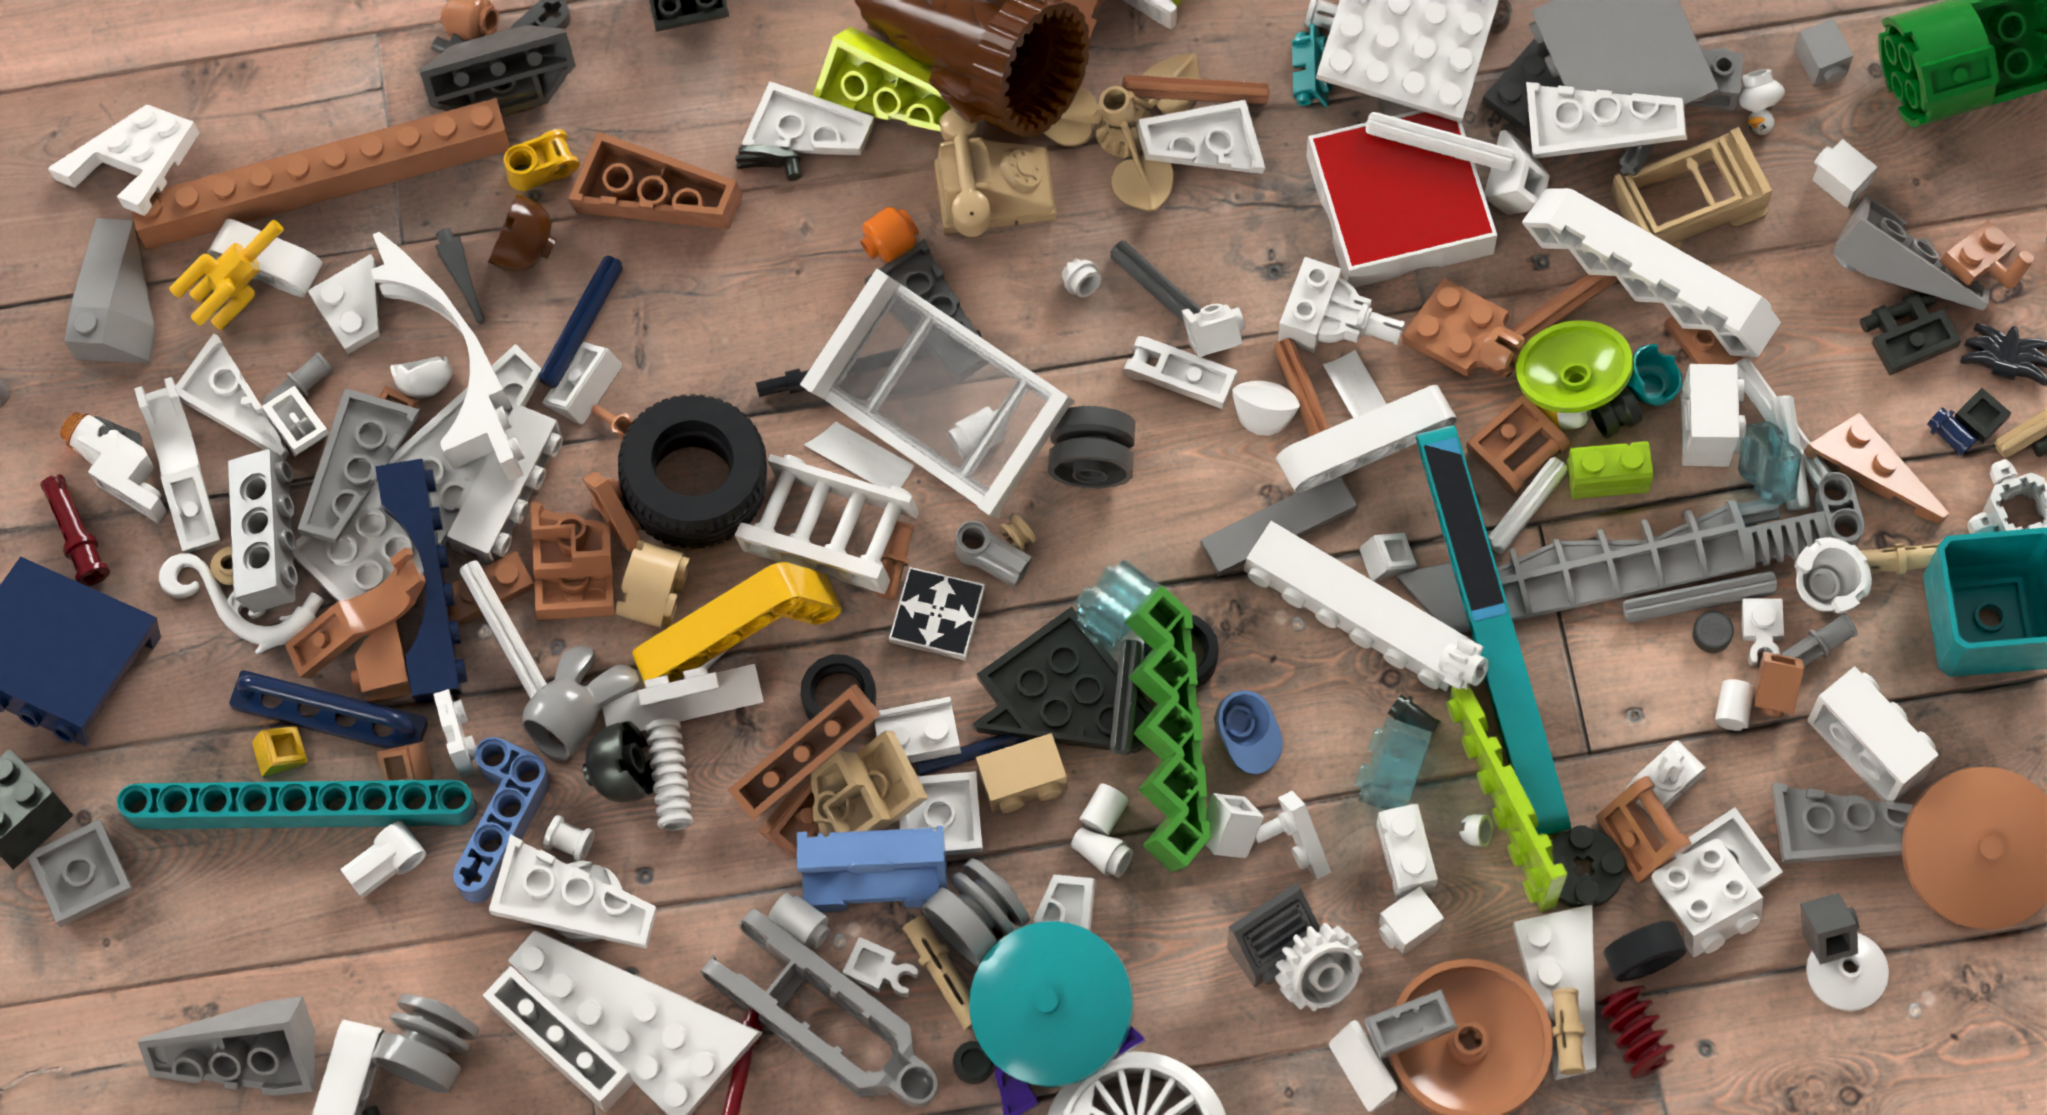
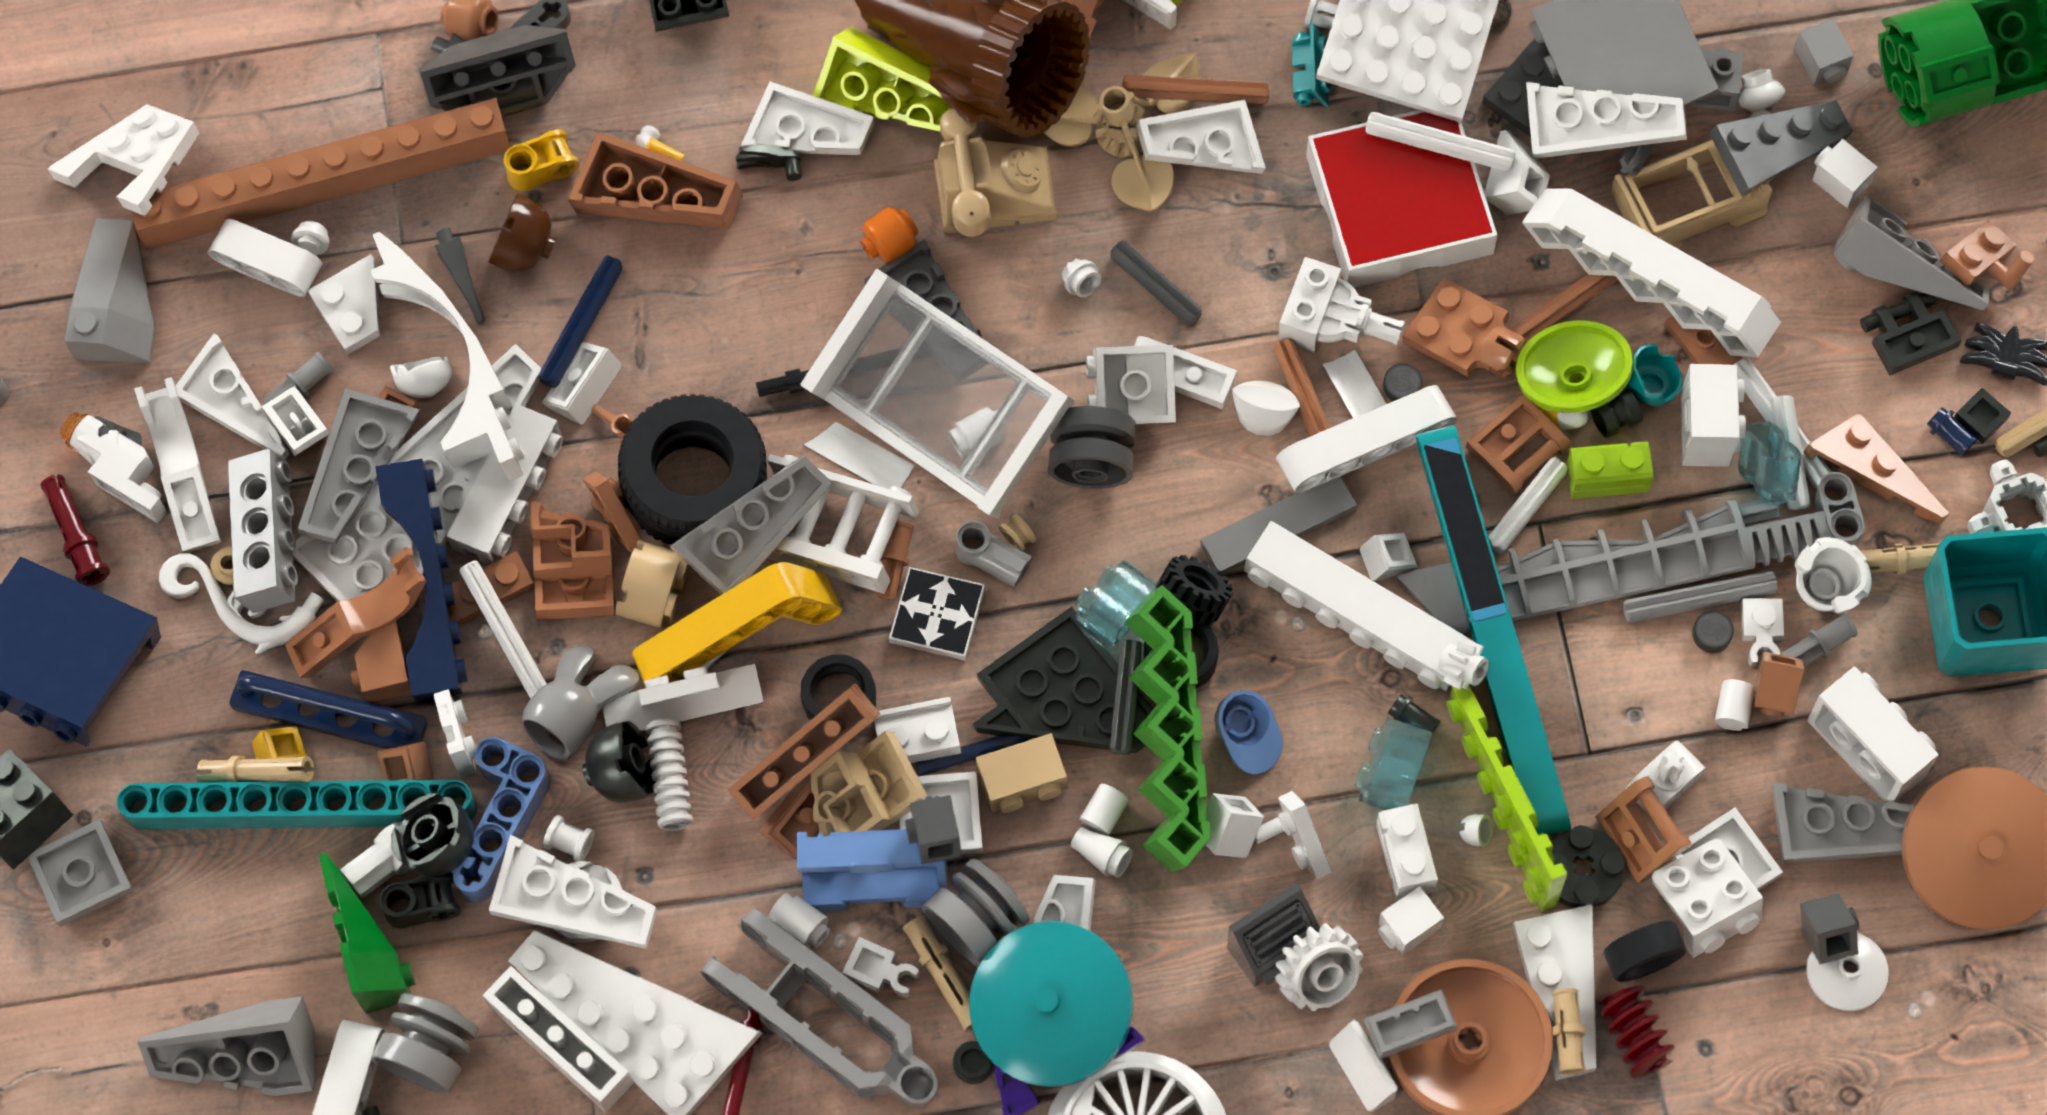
yellow plant [169,220,284,330] -> none
white brick [1182,304,1245,357] -> none
none -> tan pin [197,756,314,783]
none -> white plate [291,221,330,255]
none -> green wedge [319,853,416,1014]
none -> pearl dark grey piece [380,872,461,928]
none -> pearl dark grey cylinder [391,793,474,876]
none -> arm [636,126,684,161]
none -> light grey wing [669,456,833,595]
none -> dark grey brick [905,795,962,864]
none -> white plate [1086,345,1176,424]
none -> black tyre [1155,555,1233,625]
none -> tile [1383,363,1422,402]
none -> wing [1709,101,1853,197]

